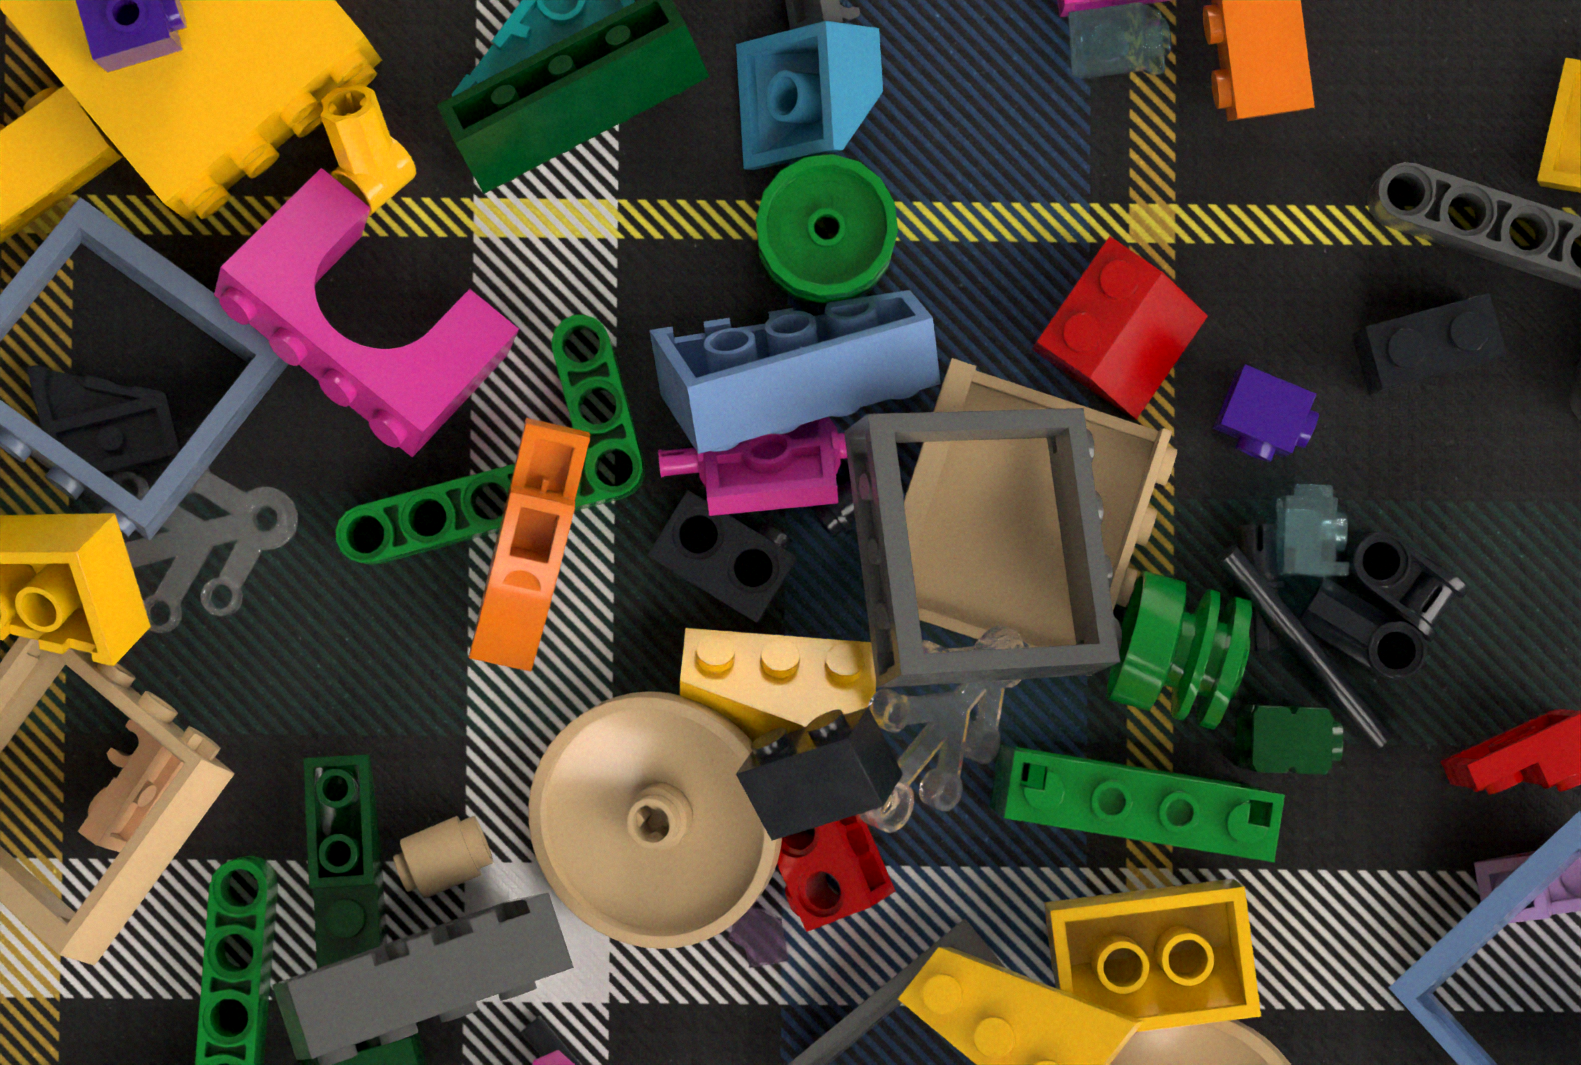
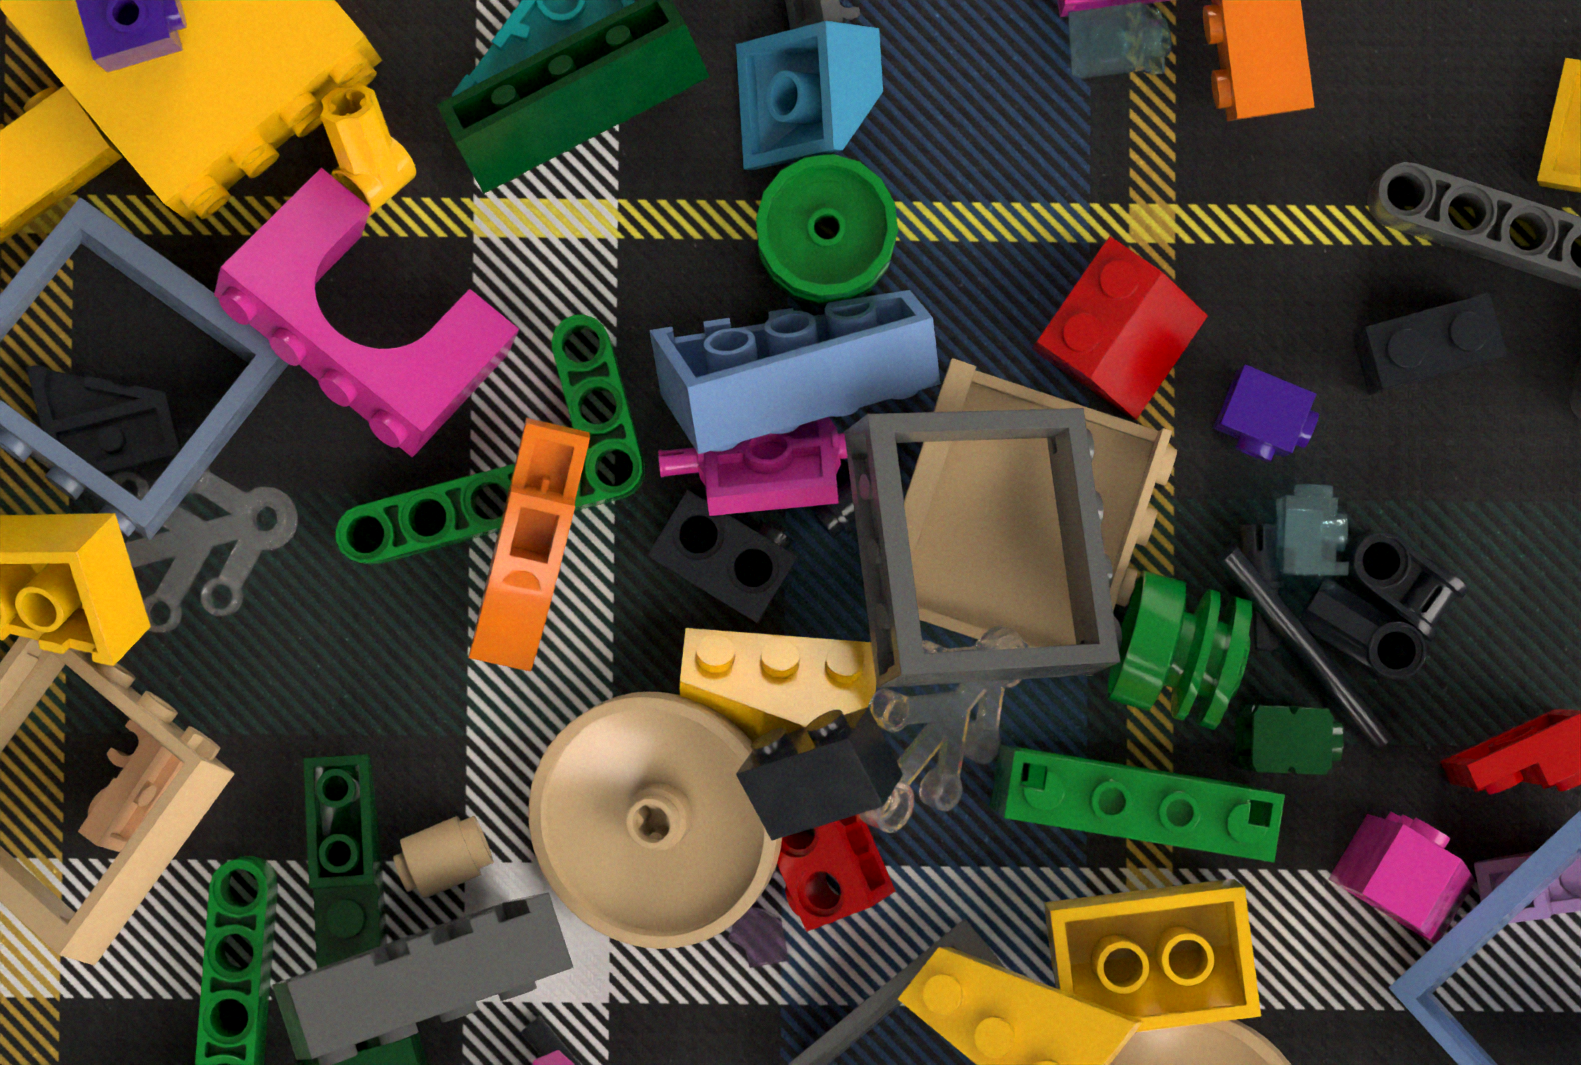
none -> dark pink wedge [1328,811,1476,944]

